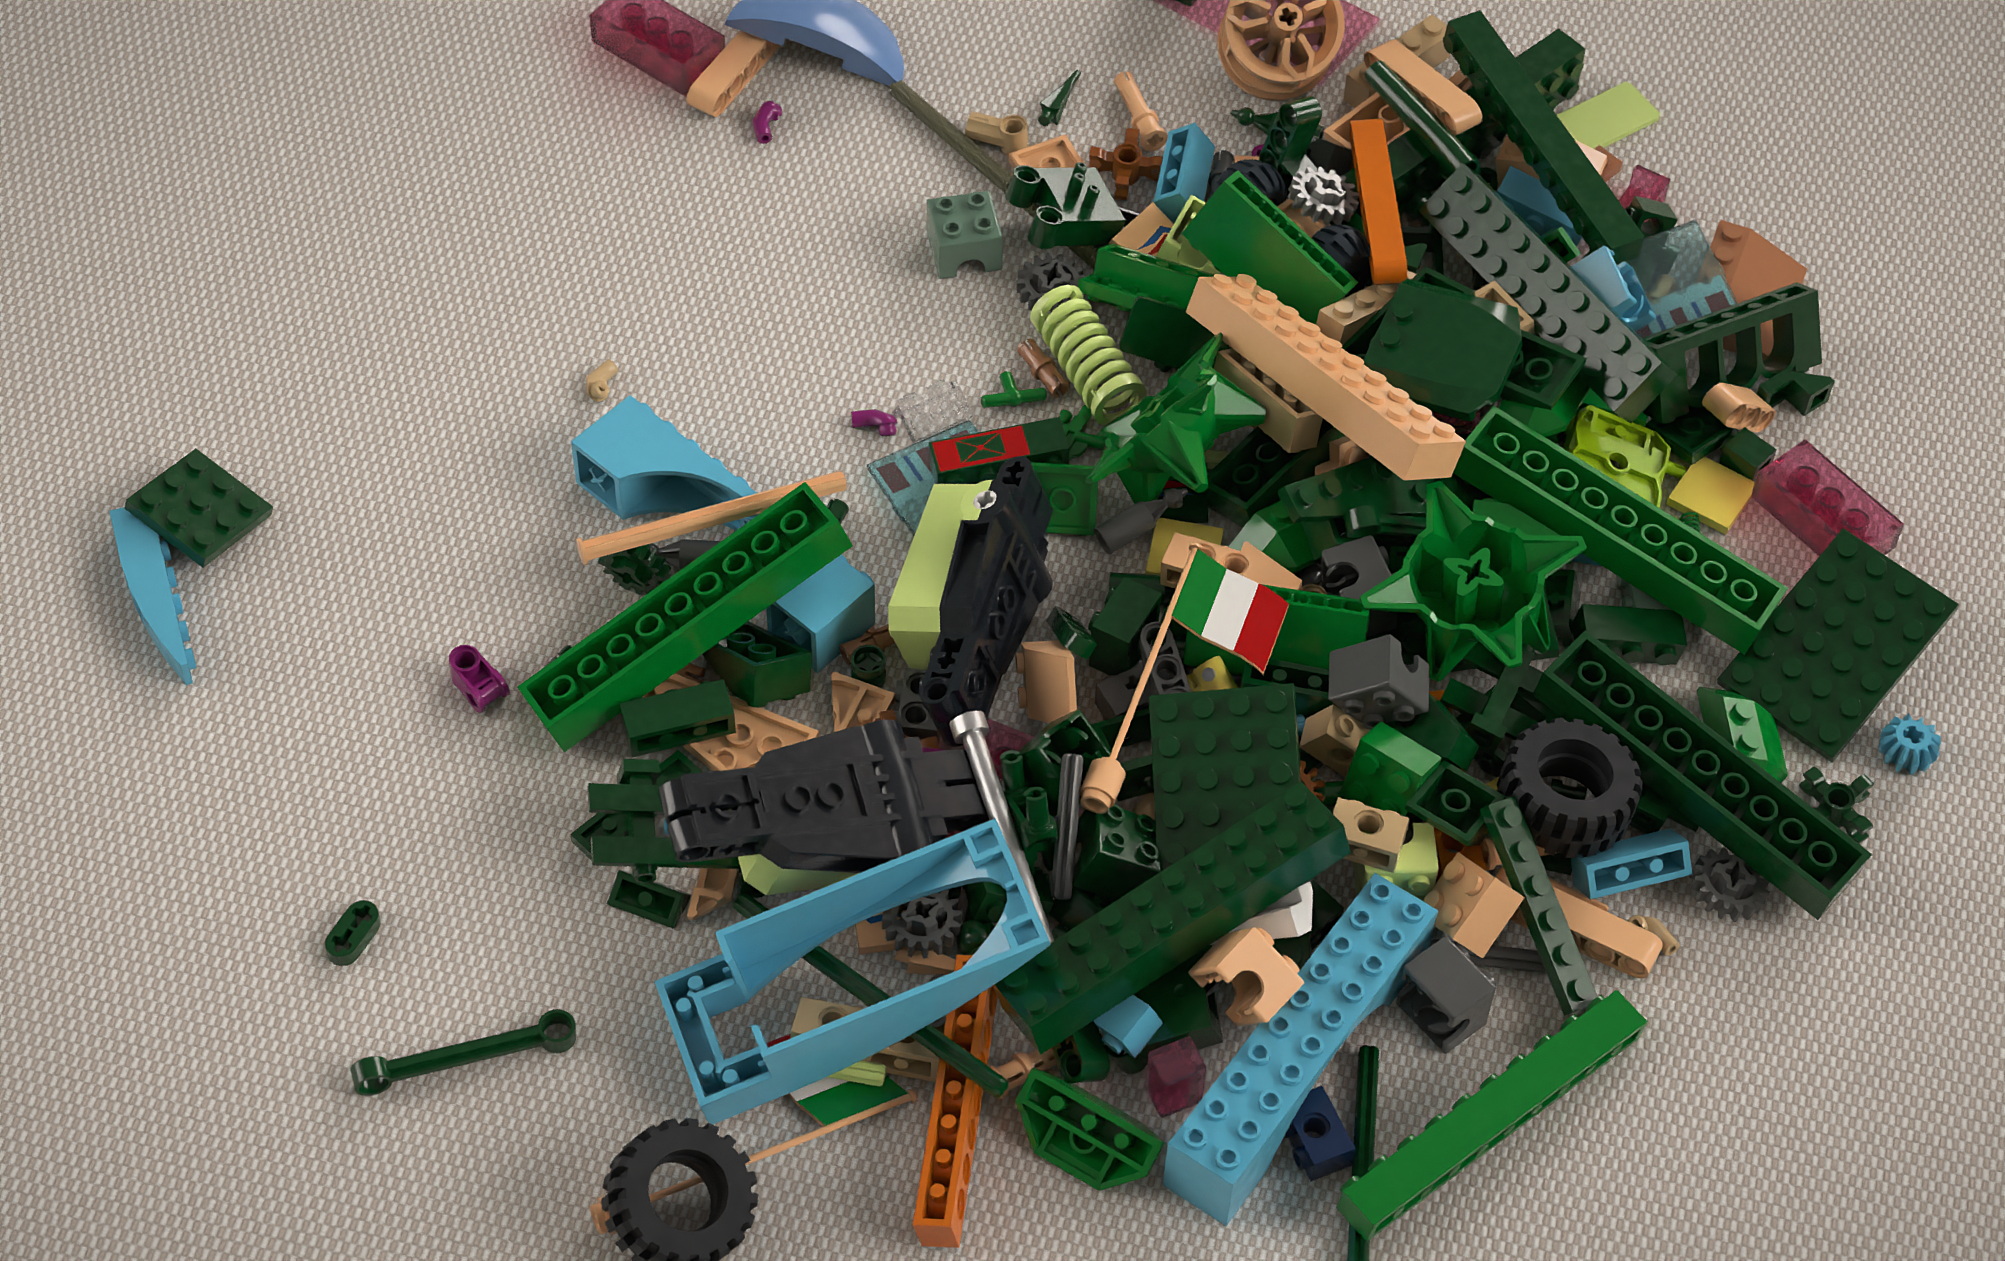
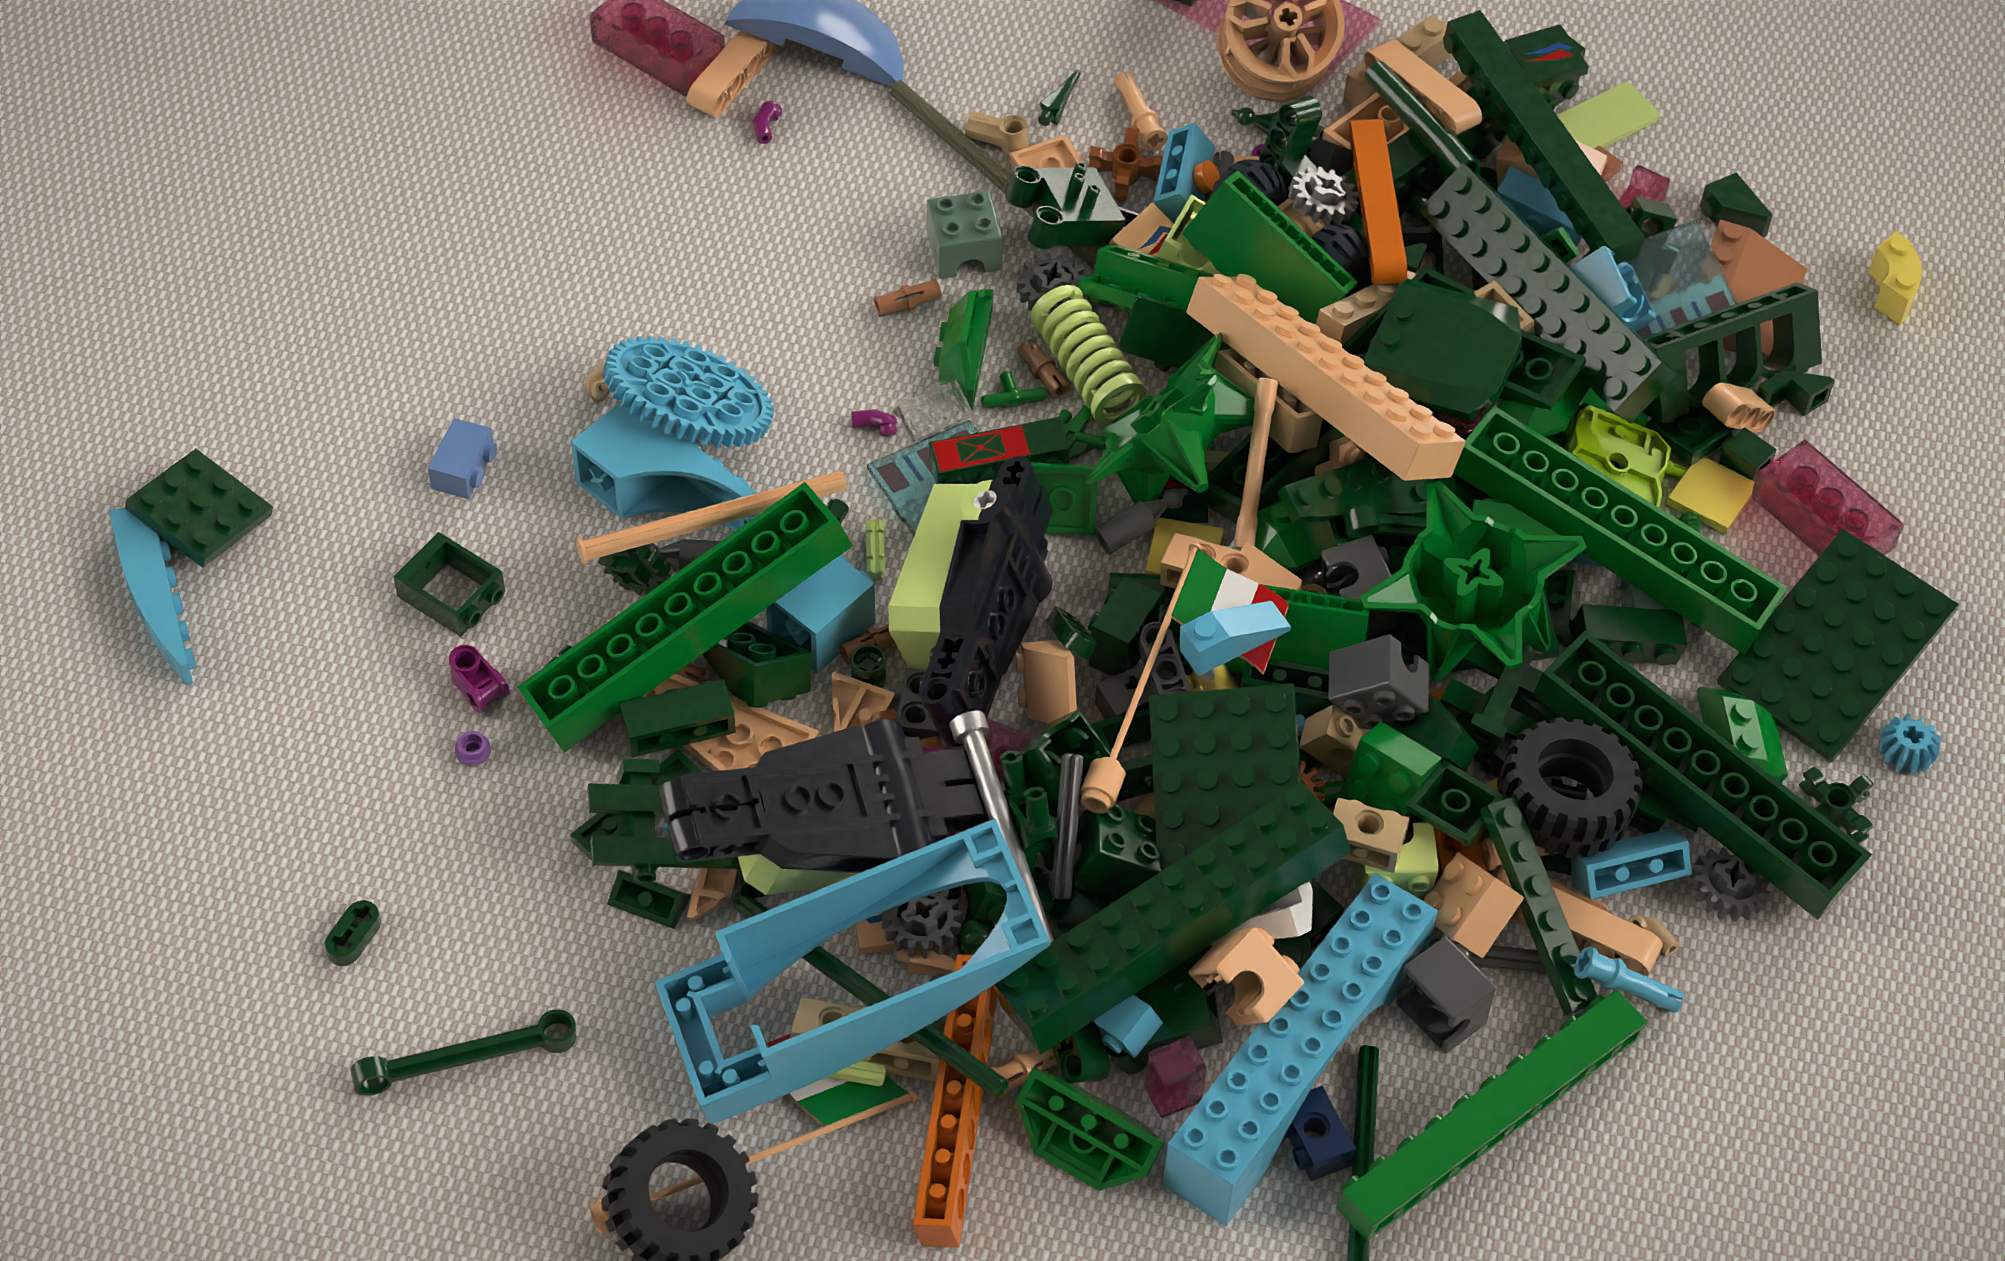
none -> dark green window [393,532,505,637]
none -> medium blue brick [428,418,497,499]
none -> medium lavender plate [455,731,491,766]
none -> medium azure gear [602,335,774,448]
none -> yellowish green axle [866,519,885,580]
none -> nougat pin [873,279,941,317]
none -> green wedge [934,289,994,411]
none -> medium azure slope [1180,601,1291,676]
none -> orange tile [1193,160,1220,194]
none -> light nougat piece [1233,378,1278,550]
none -> dark green tile [1504,24,1589,89]
none -> medium azure pin [1574,947,1684,1013]
none -> dark green slope [1699,172,1773,237]
none -> light yellow brick [1868,231,1922,325]

